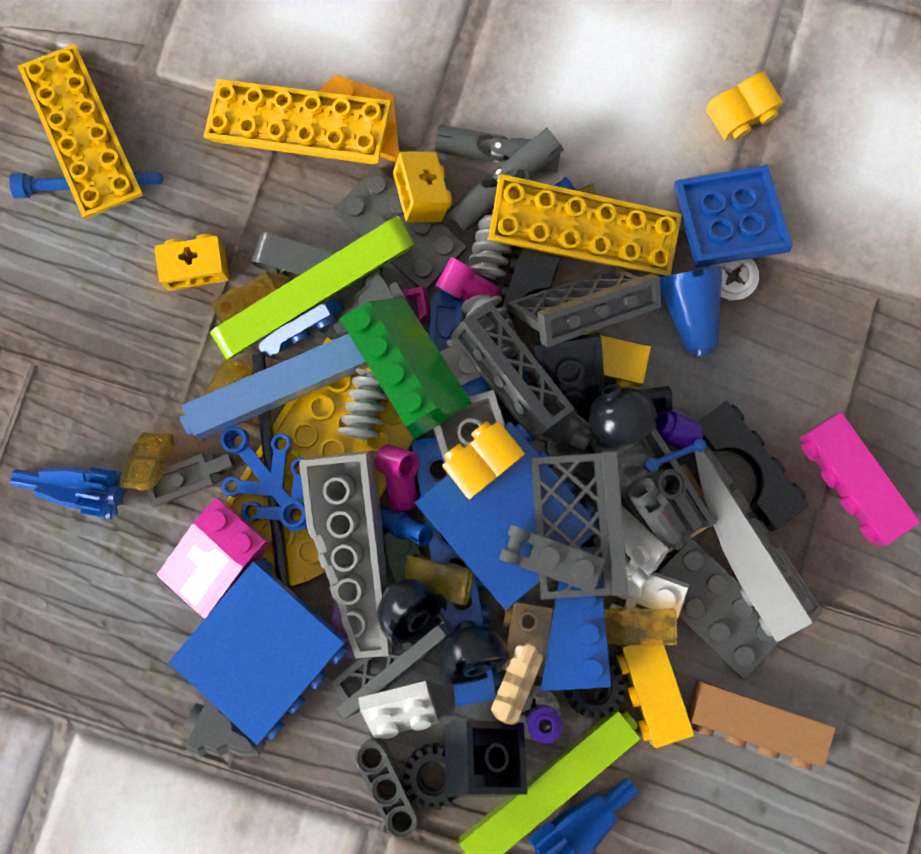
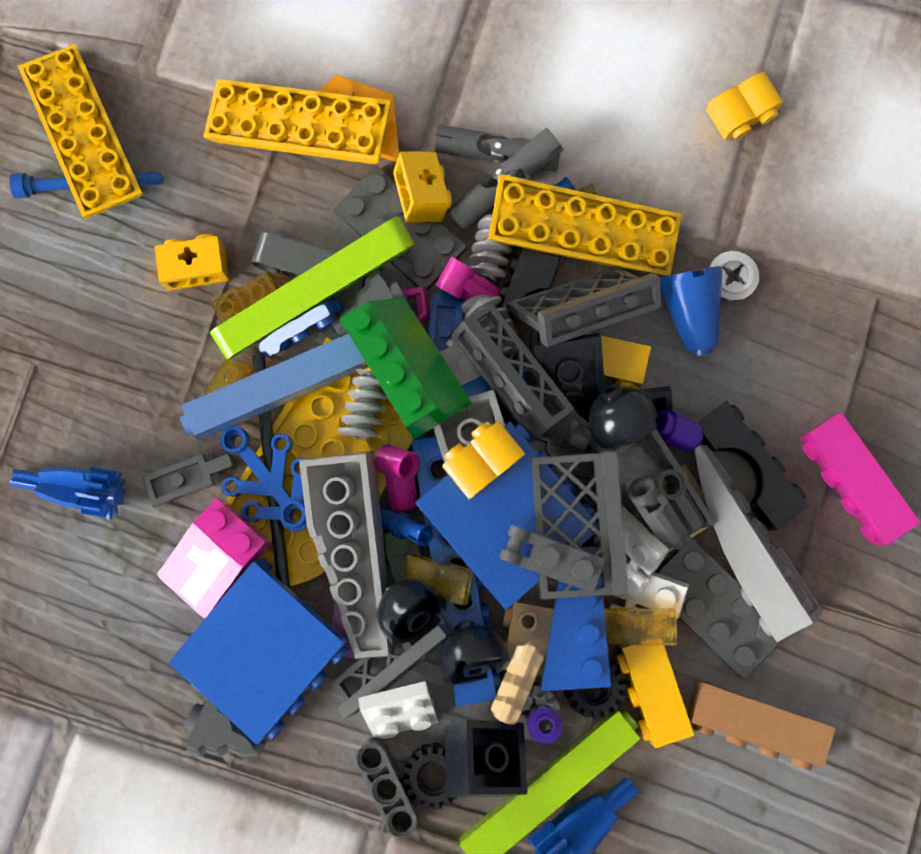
clear yellow slope [120,432,175,491] -> none
blue hinge [643,439,707,472] -> none
blue plate [673,165,793,268] -> none

